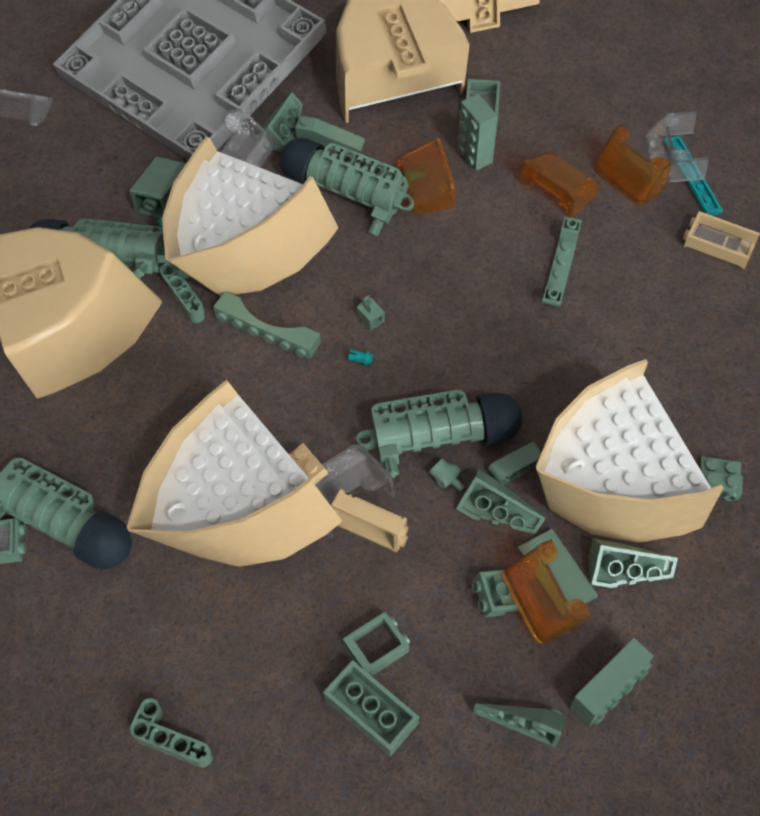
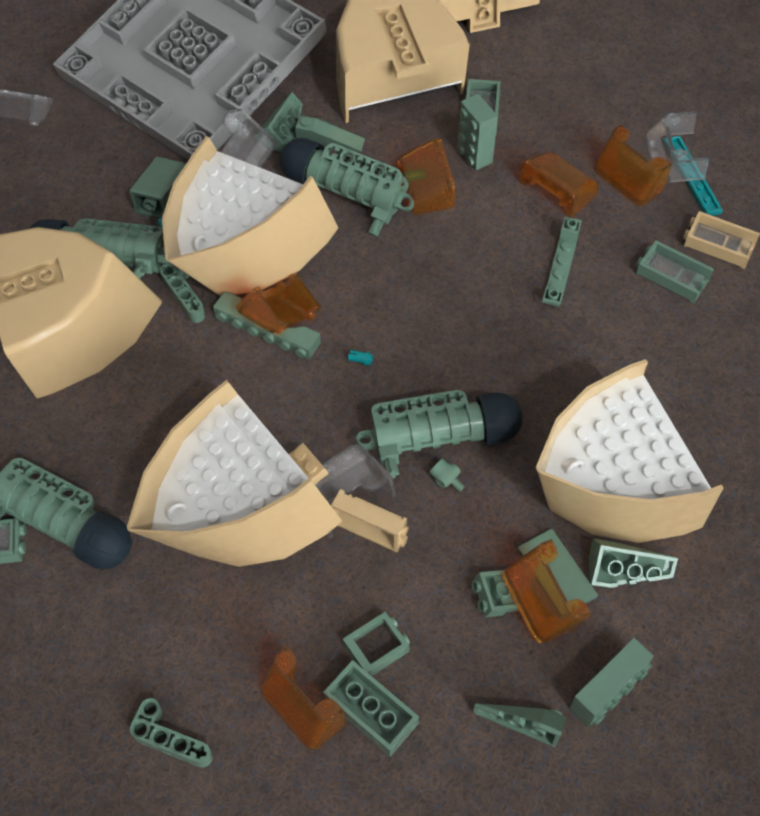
sand green brick [357,295,385,331] -> none
sand green wedge [456,469,546,534] -> none
sand green beam [488,442,542,485] -> none
sand green plate [700,456,743,501] -> none
none -> clear orange windscreen [235,273,321,335]
none -> clear orange windscreen [261,646,346,750]
none -> sand green door [636,240,714,303]

